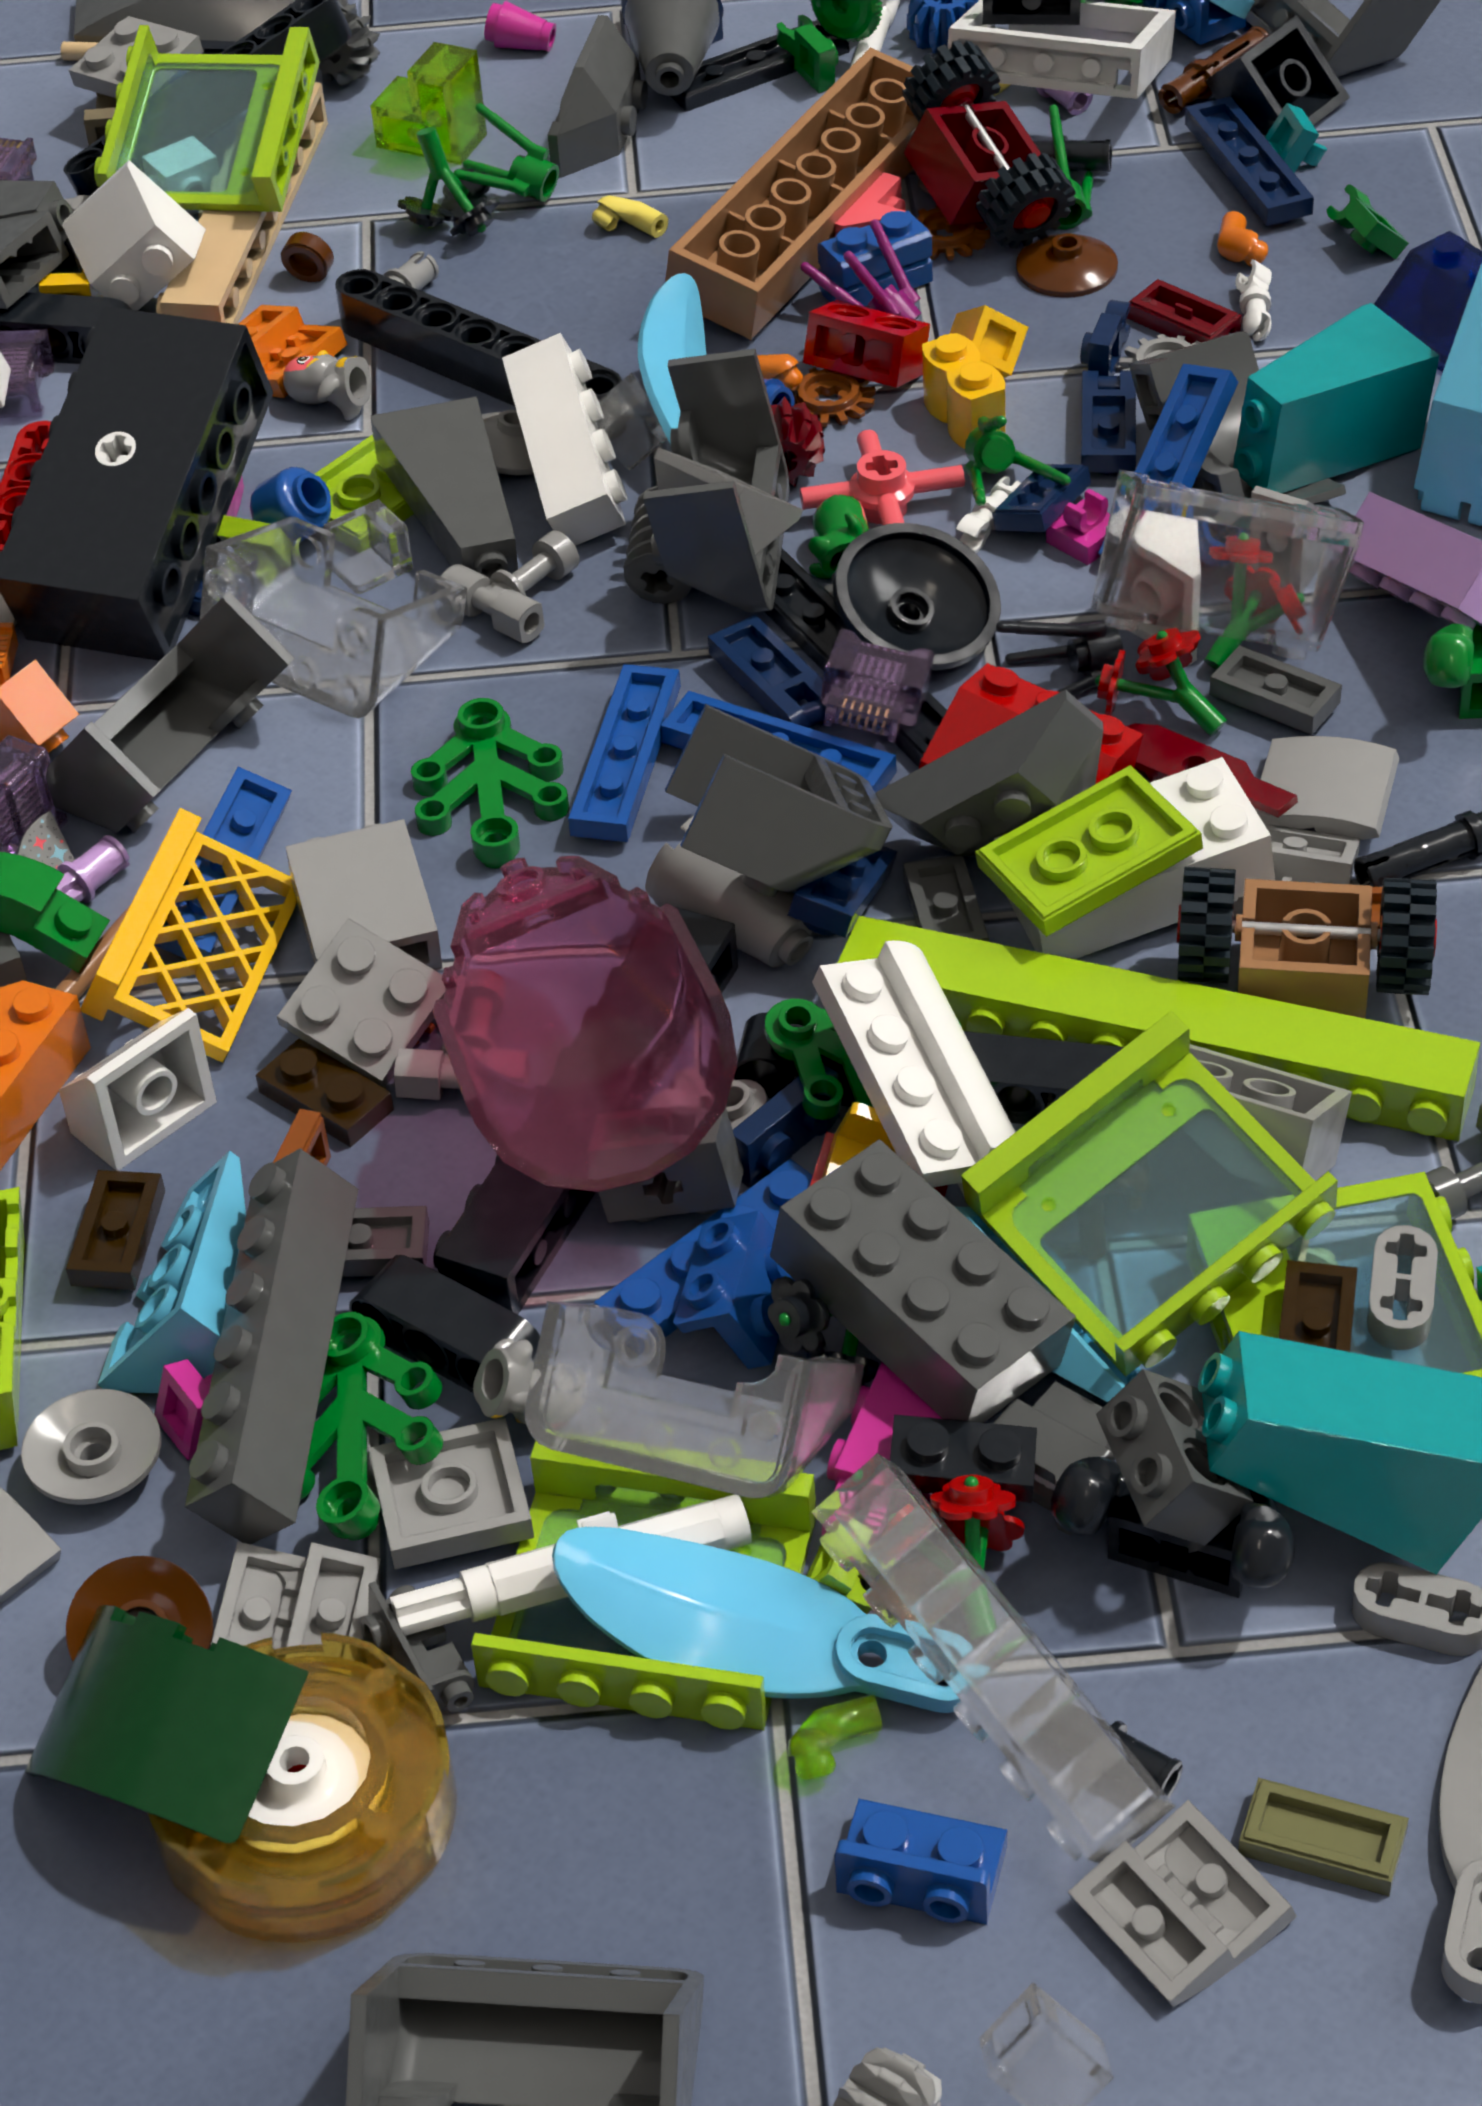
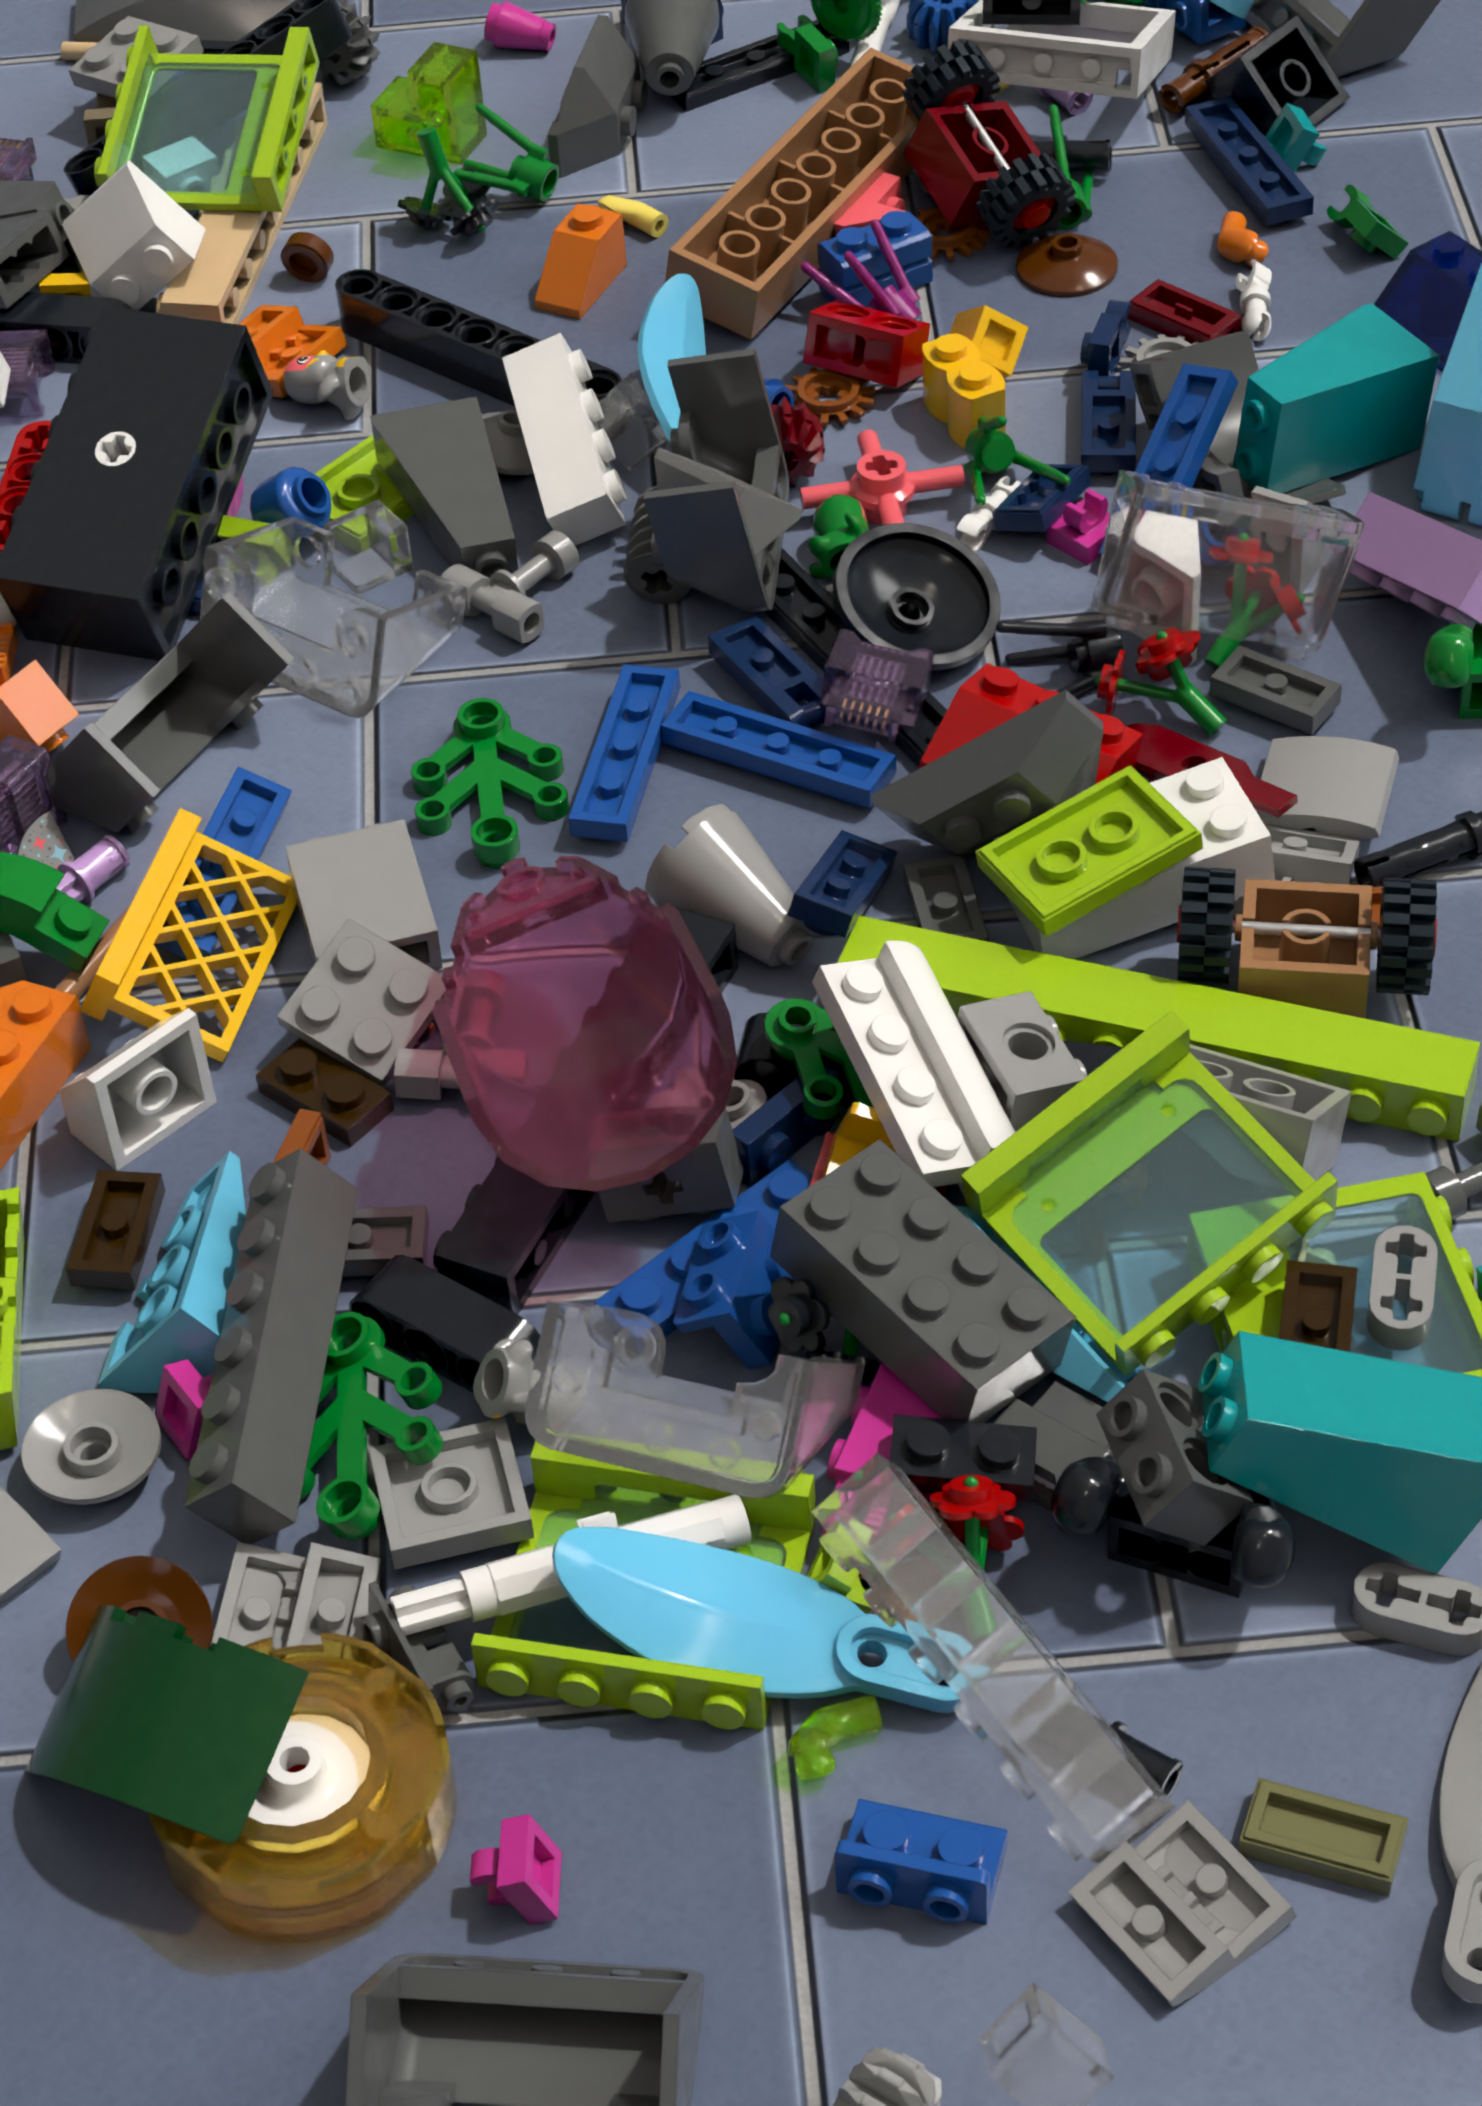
light grey pin [383,251,439,290] -> none
dark grey windscreen [665,704,893,897] -> none
orange arm [757,354,803,389] -> none
none -> dark pink tile [470,1814,562,1925]
none -> orange slope [535,203,627,320]
none -> light grey brick [957,991,1087,1132]

